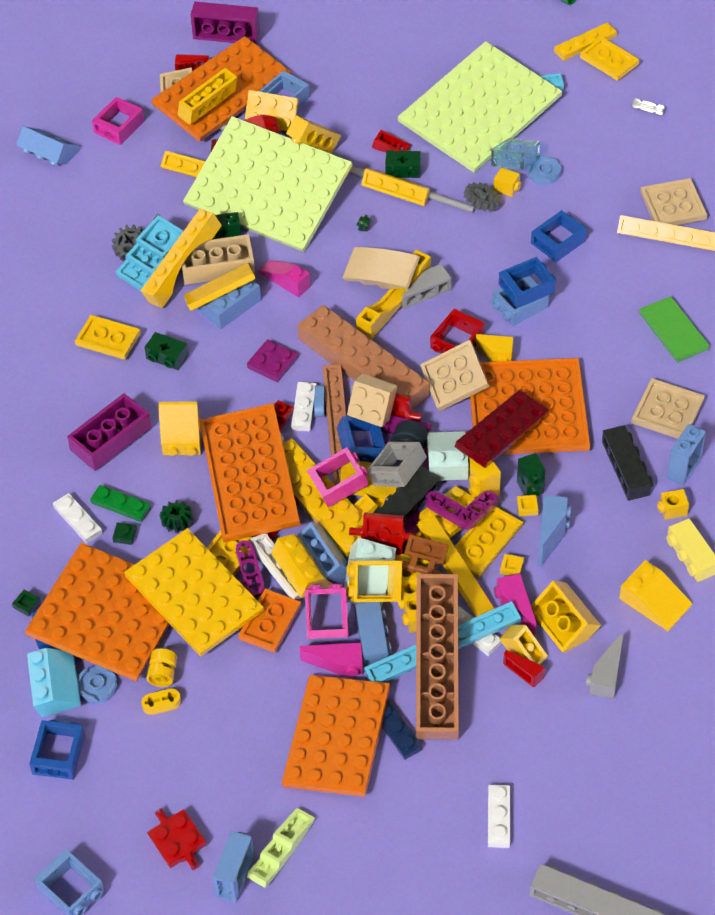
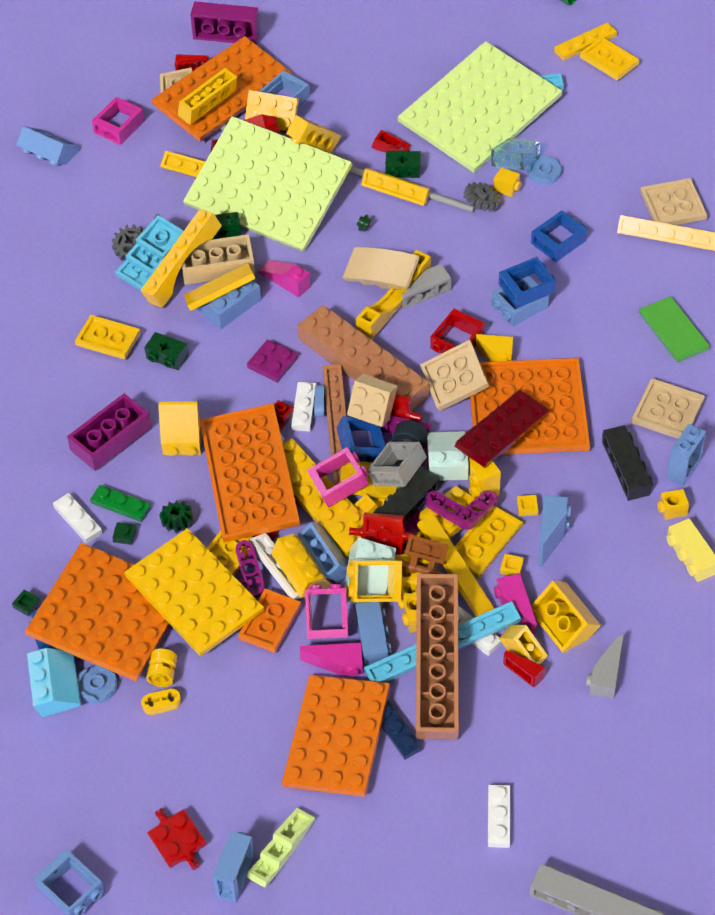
blue window [29,720,85,780] -> none
dark green brick [517,453,546,497] -> none
yellow slope [619,560,693,632] -> none
axle [632,98,665,115] -> none

